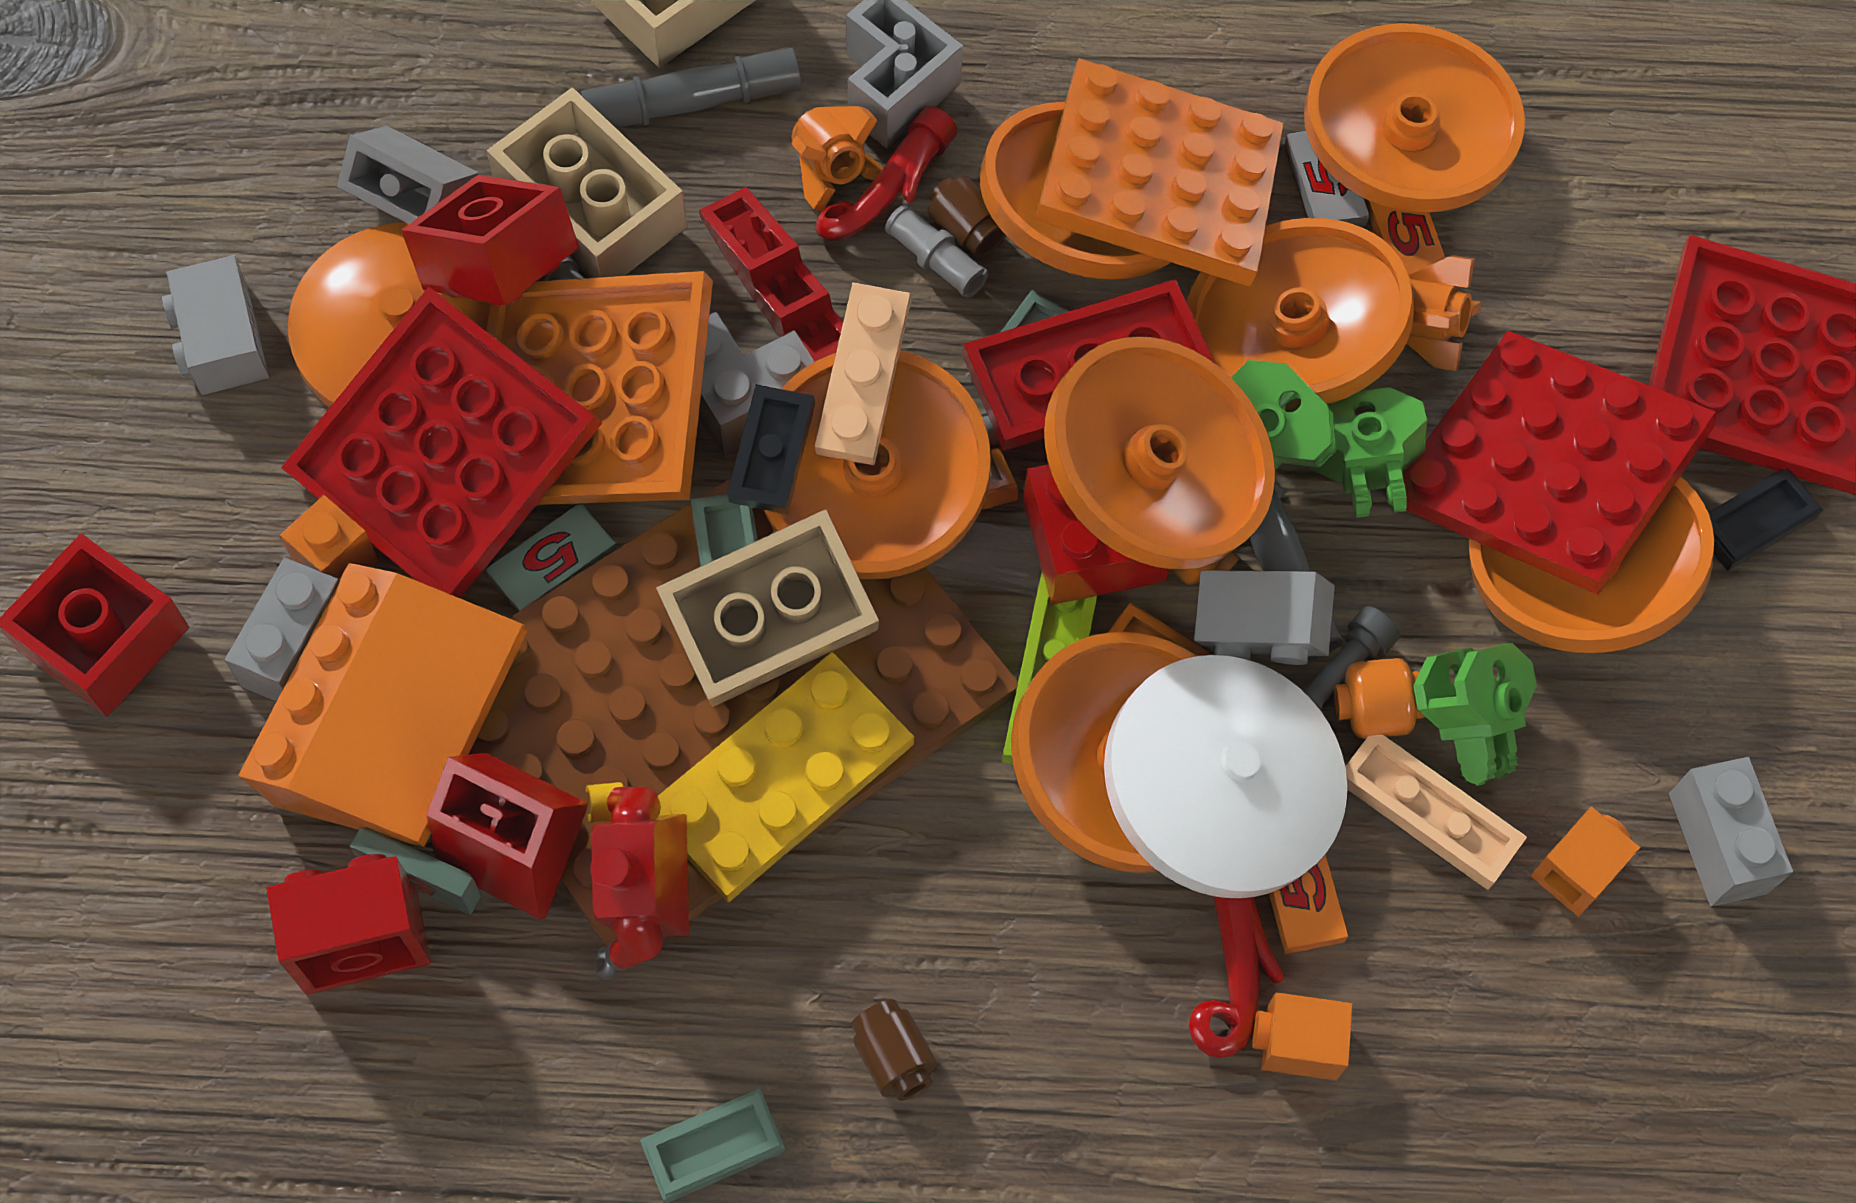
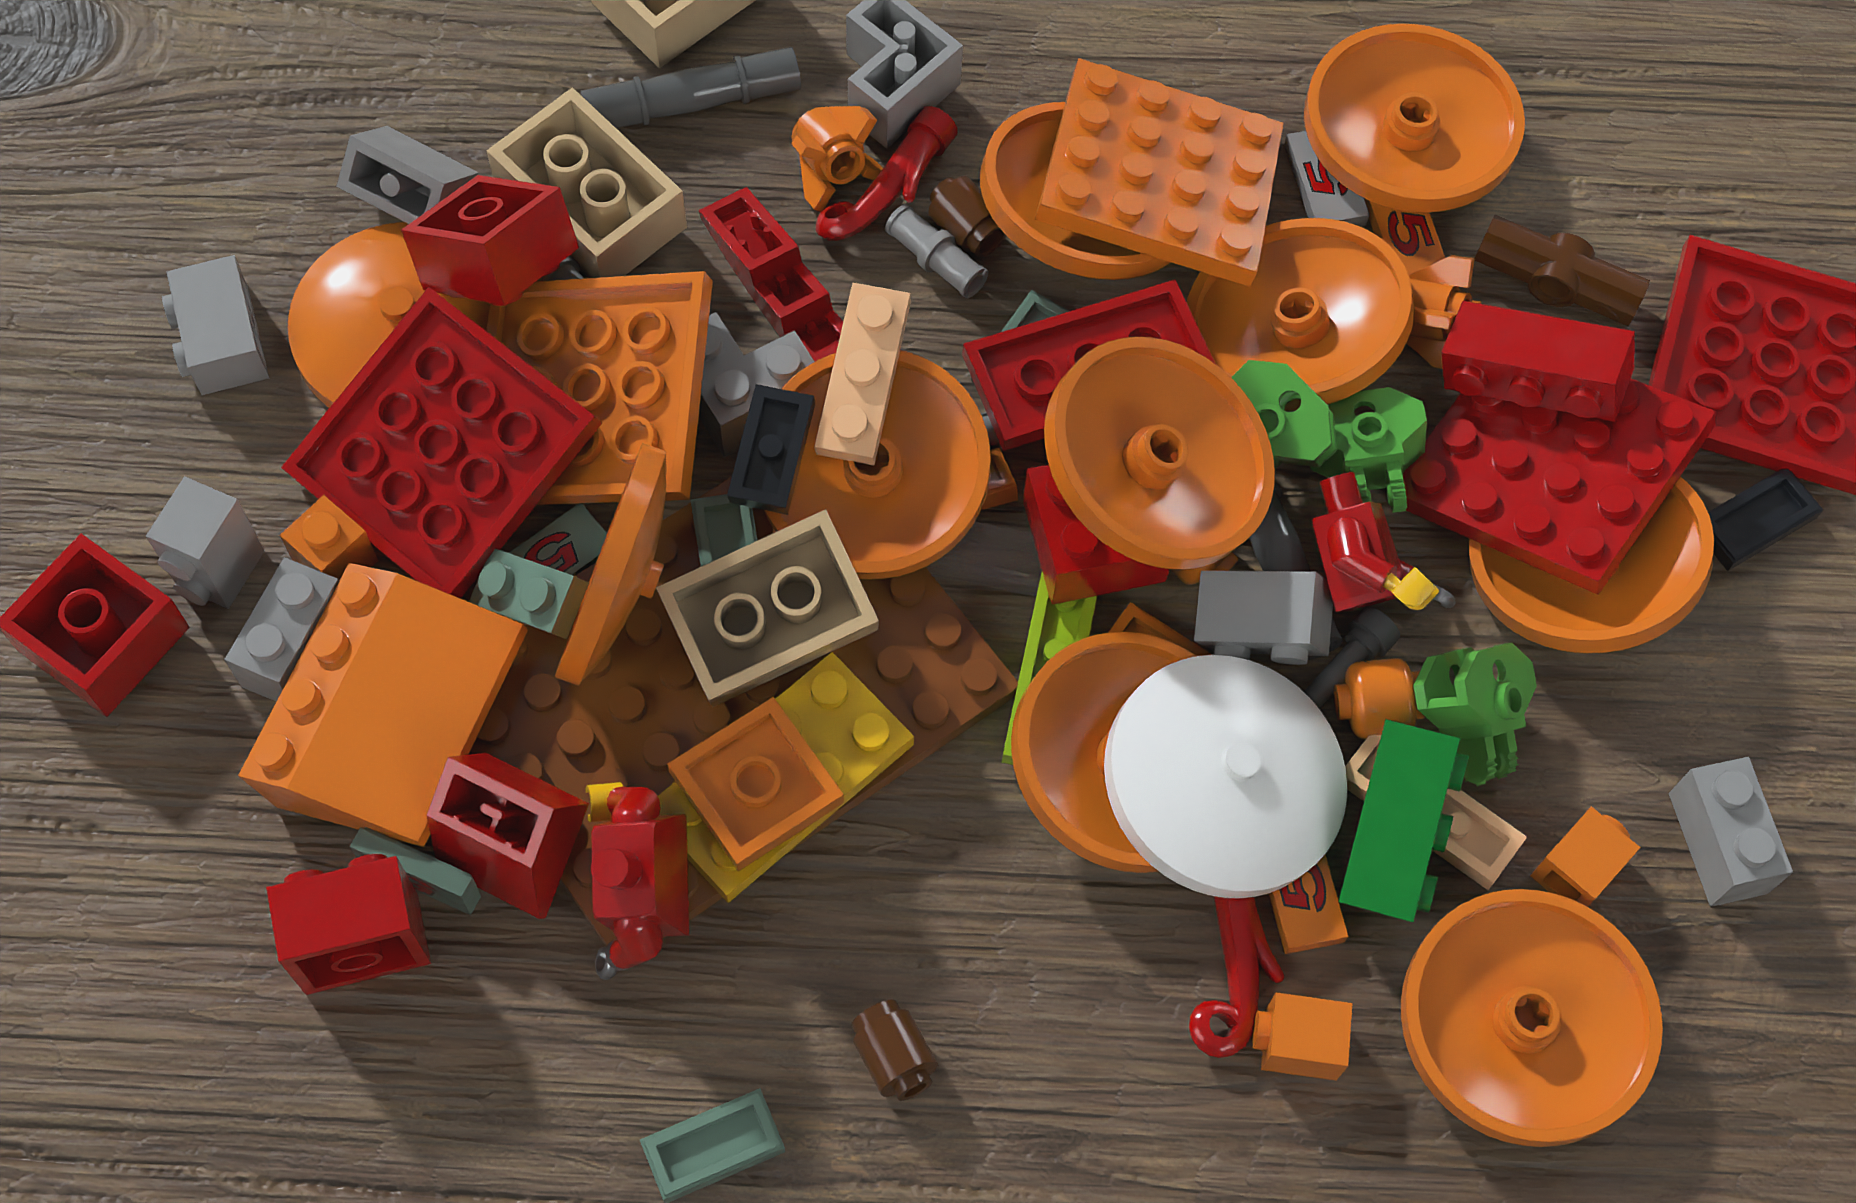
none -> light grey brick [146,476,265,609]
none -> sand green plate [469,549,589,639]
none -> orange dish [555,443,667,686]
none -> orange plate [667,697,844,872]
none -> red torso [1312,472,1456,612]
none -> green brick [1339,719,1469,922]
none -> orange dish [1401,889,1663,1147]
none -> red brick [1441,301,1635,421]
none -> reddish brown piece [1475,215,1650,327]

